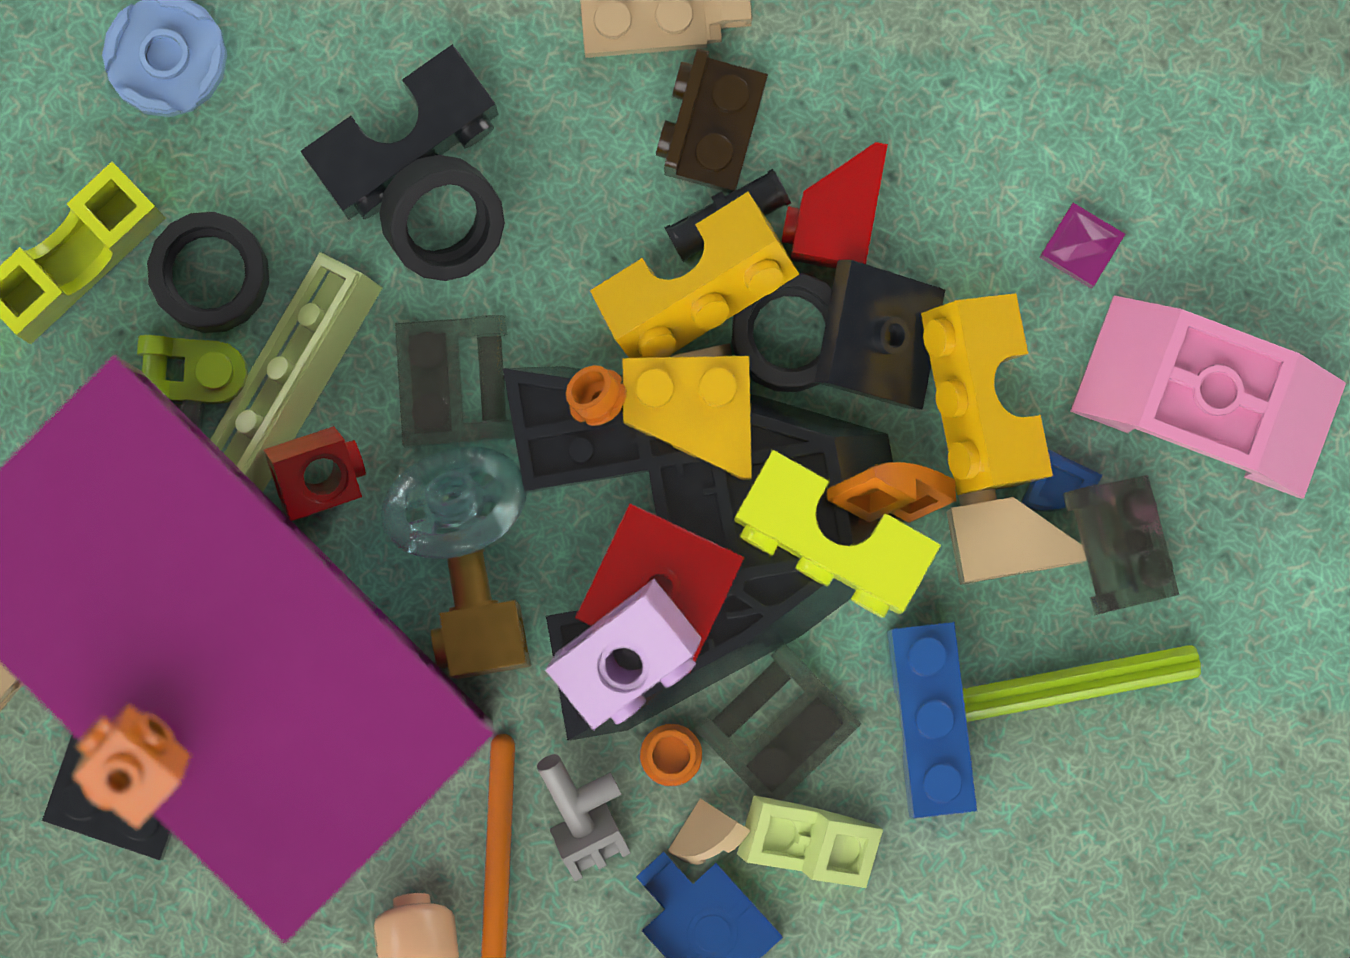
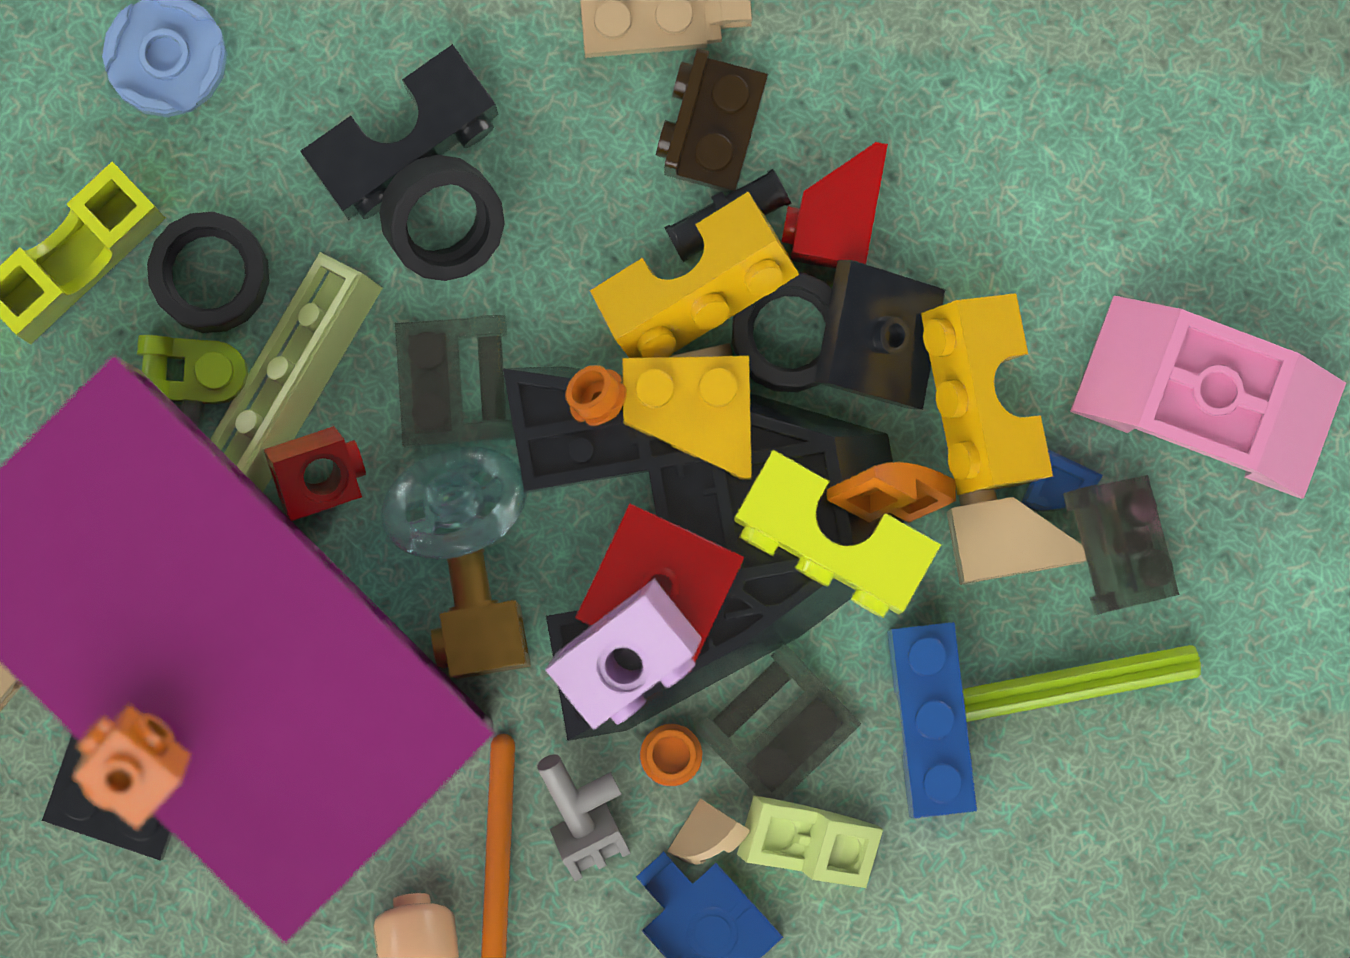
magenta tile [1039,203,1126,289] -> none

